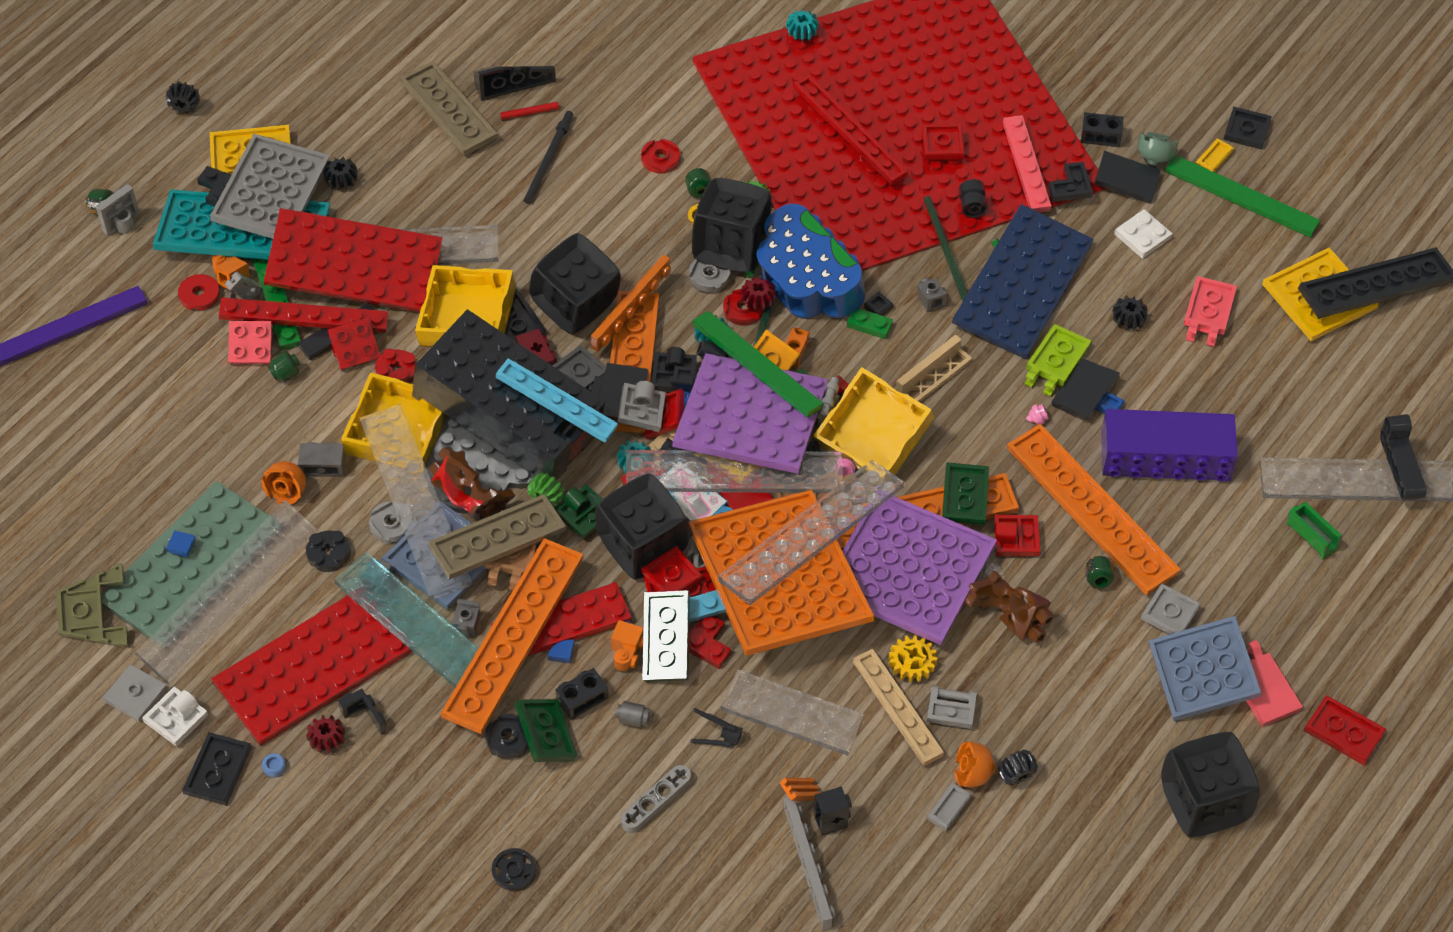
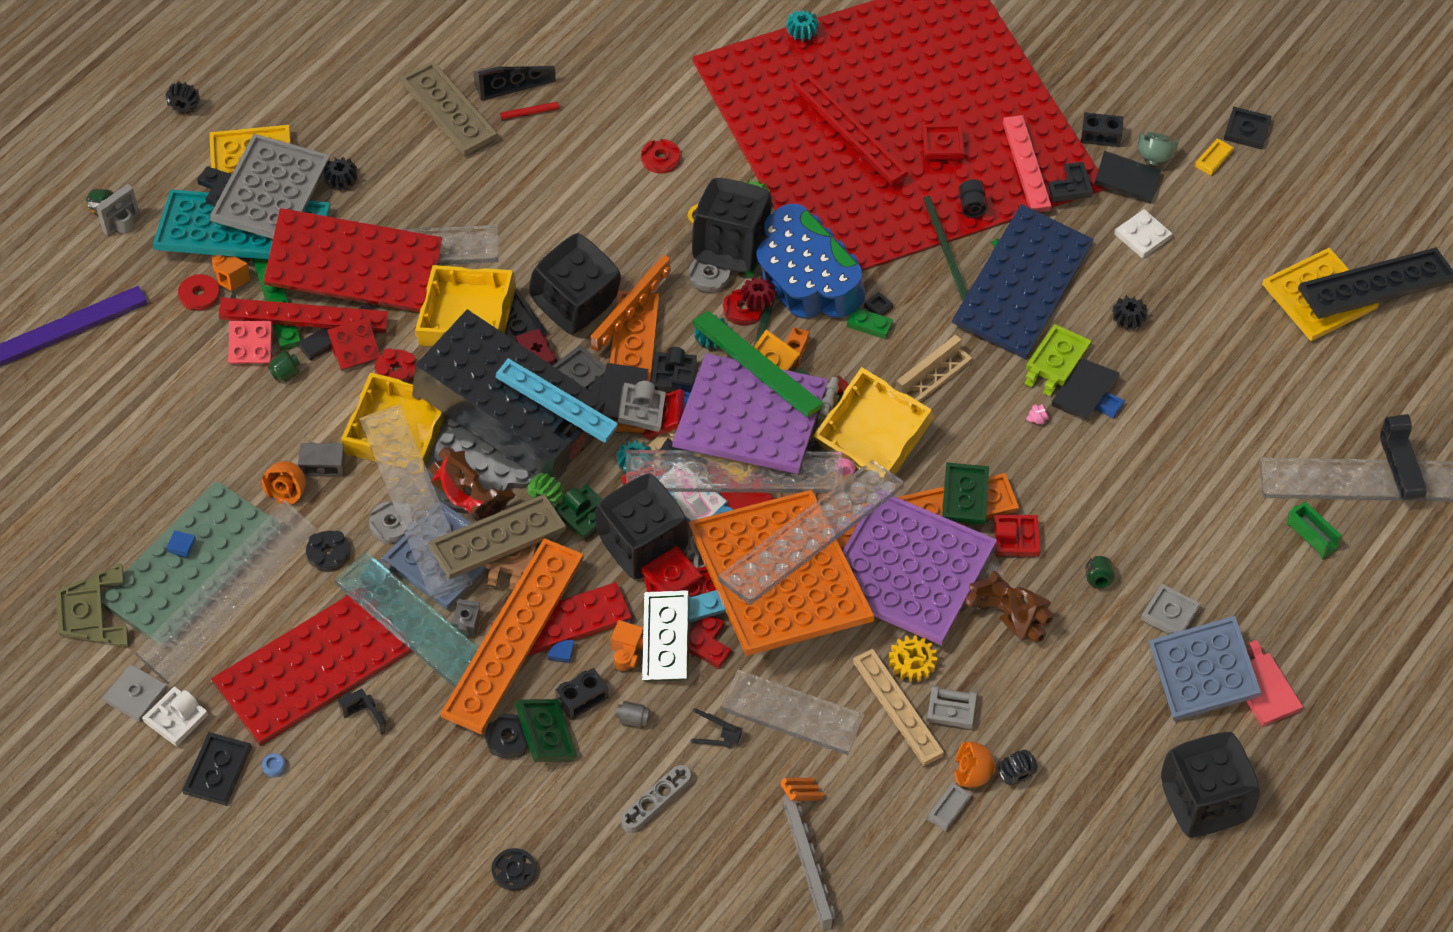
light grey piece [225,272,261,300] -> none
dark red gear [306,714,346,754] -> none
black bar [523,111,573,204] -> none
dark green head [685,168,711,198] -> none
black brick [696,339,729,360] -> none
black brick [814,787,852,836] -> none
flat silver brick [917,278,947,312] -> none
orange plate [1007,424,1181,596] -> none
dark purple brick [1101,409,1238,481] -> none
green tile [1166,155,1320,238] -> none
coral tile [1183,276,1237,347] -> none
red tile [1303,695,1386,766] -> none

